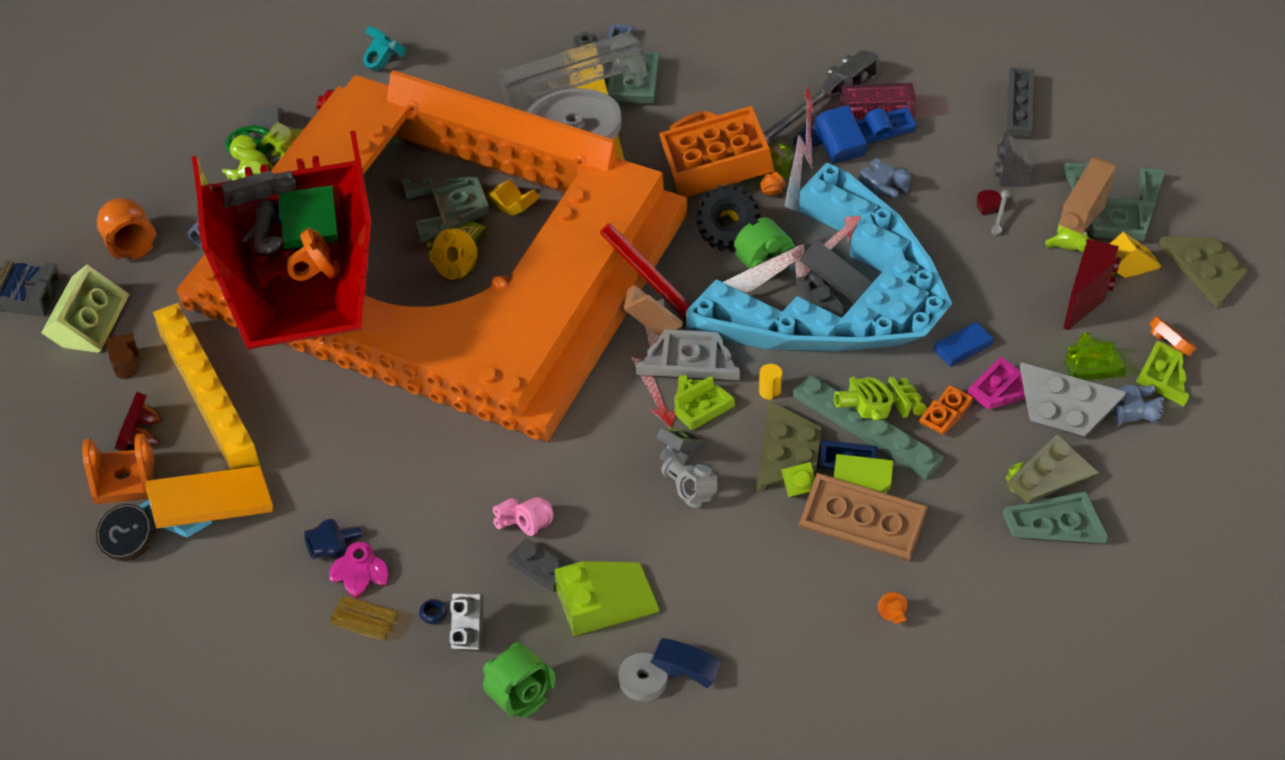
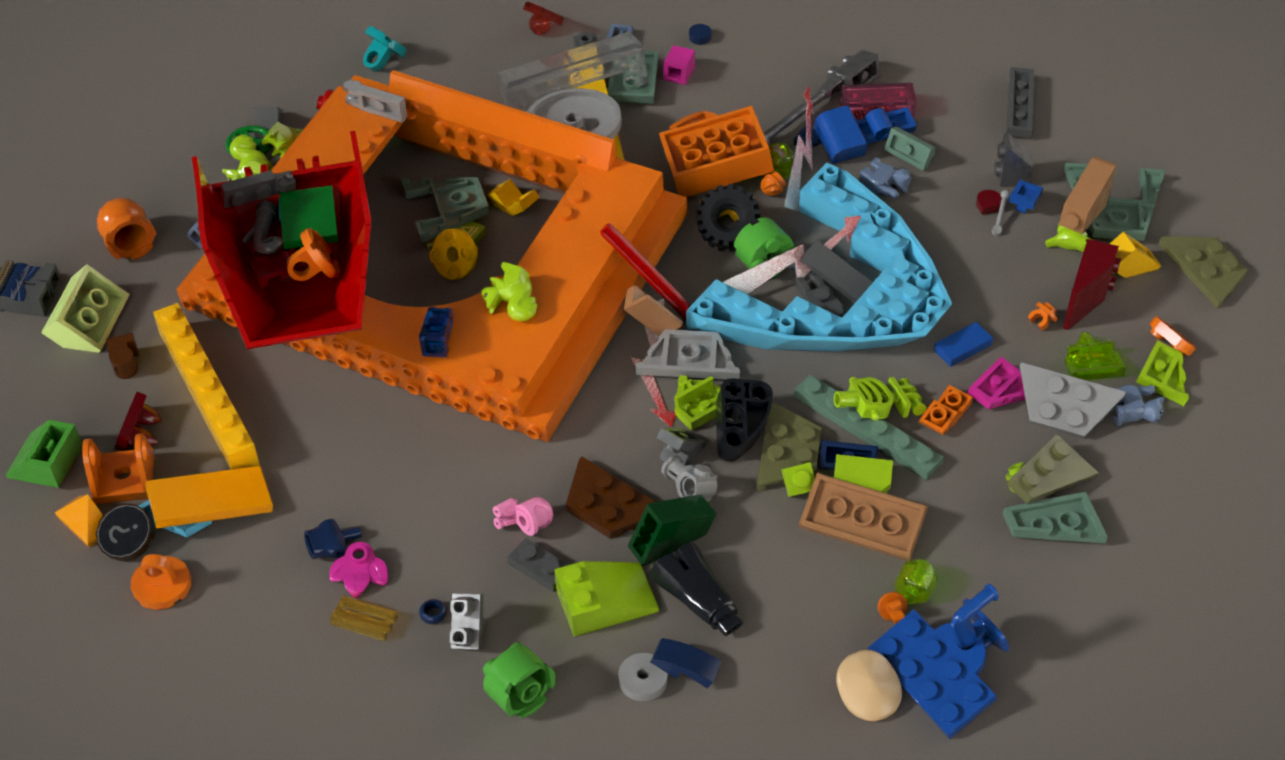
yellow piece [759,364,782,400] -> none
none -> bright green slope [6,419,83,488]
none -> light orange slope [55,494,103,547]
none -> orange tile [131,554,191,610]
none -> light grey hinge [343,79,407,123]
none -> clear blue leg [419,307,453,357]
none -> lime animal [482,262,538,321]
none -> clear red tile [523,2,564,35]
none -> reddish brown wing [566,456,656,539]
none -> dark green slope [628,494,717,566]
none -> black piece [649,541,743,636]
none -> dark pink brick [664,45,695,85]
none -> dark blue tile [689,24,711,45]
none -> black beam [716,378,773,462]
none -> tan piece [836,650,902,722]
none -> blue plate [868,584,1010,739]
none -> sand green tile [884,126,936,171]
none -> clear neon green head [894,559,938,604]
none -> blue tile [1009,180,1043,214]
none -> orange plate [1028,302,1058,331]

